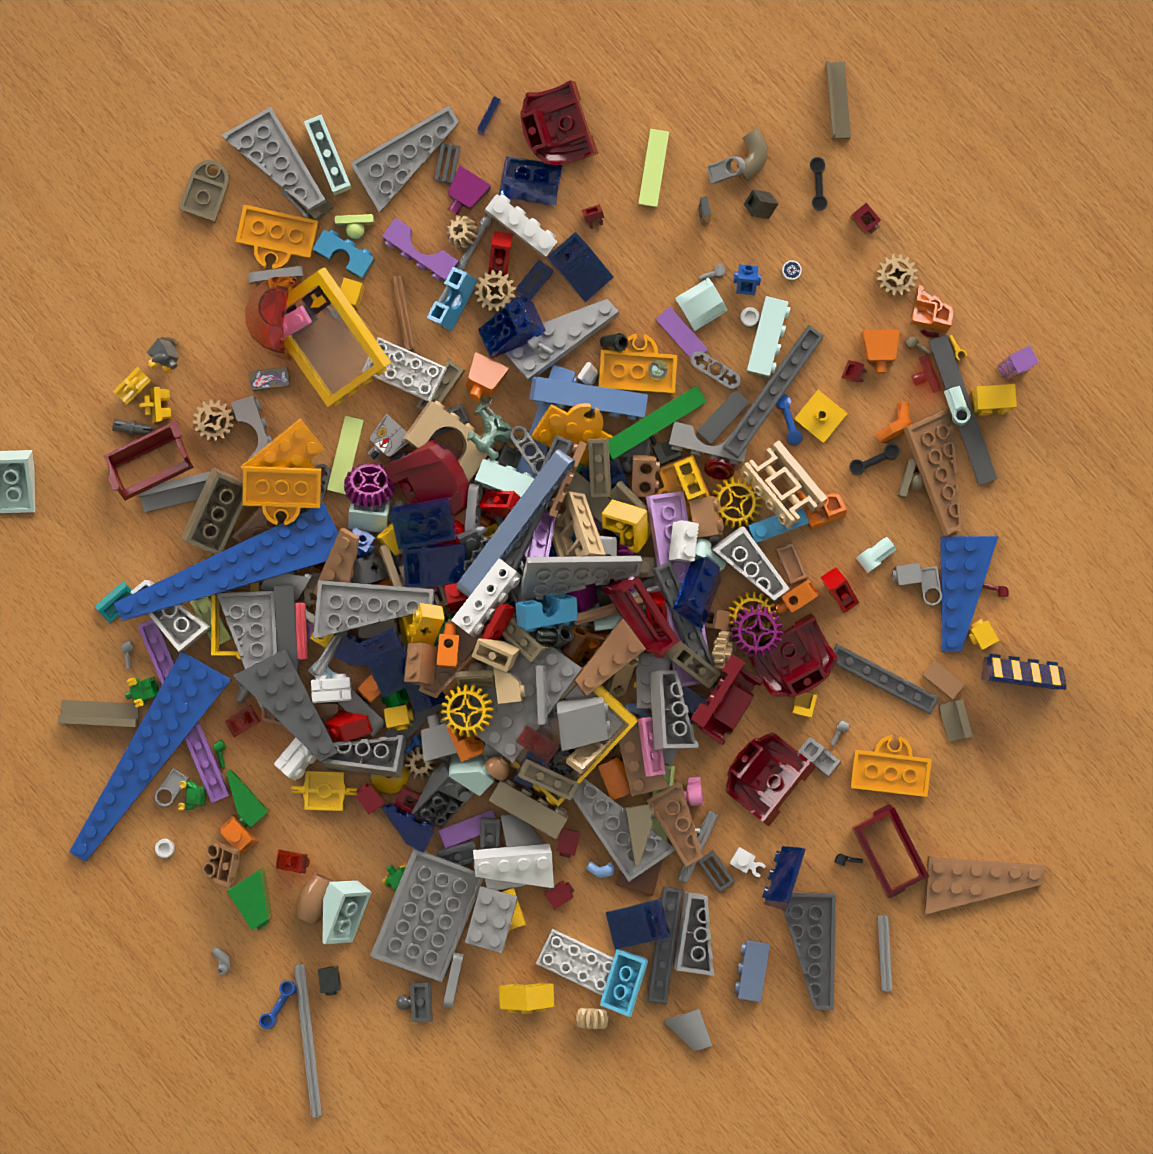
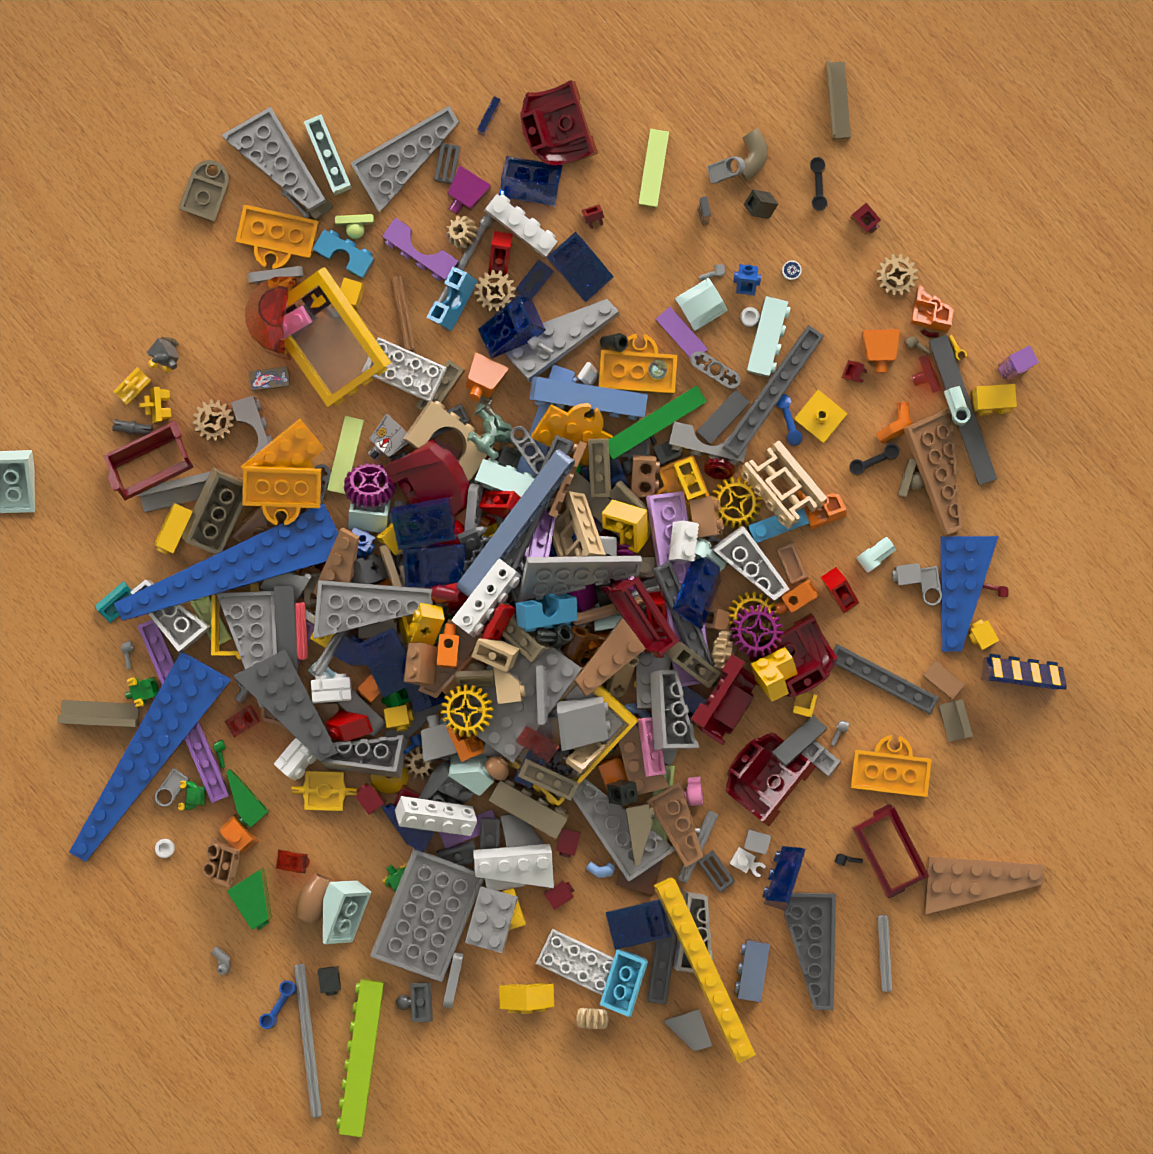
none -> yellow window [154,503,193,555]
none -> lime brick [336,978,385,1137]
none -> white brick [395,796,477,836]
none -> dark red cone [431,585,461,604]
none -> pearl dark grey brick [606,780,638,806]
none -> yellow brick [654,877,756,1063]
none -> light grey panel [744,829,771,855]
none -> yellow brick [751,647,798,702]
none -> dark grey tile [772,715,827,767]

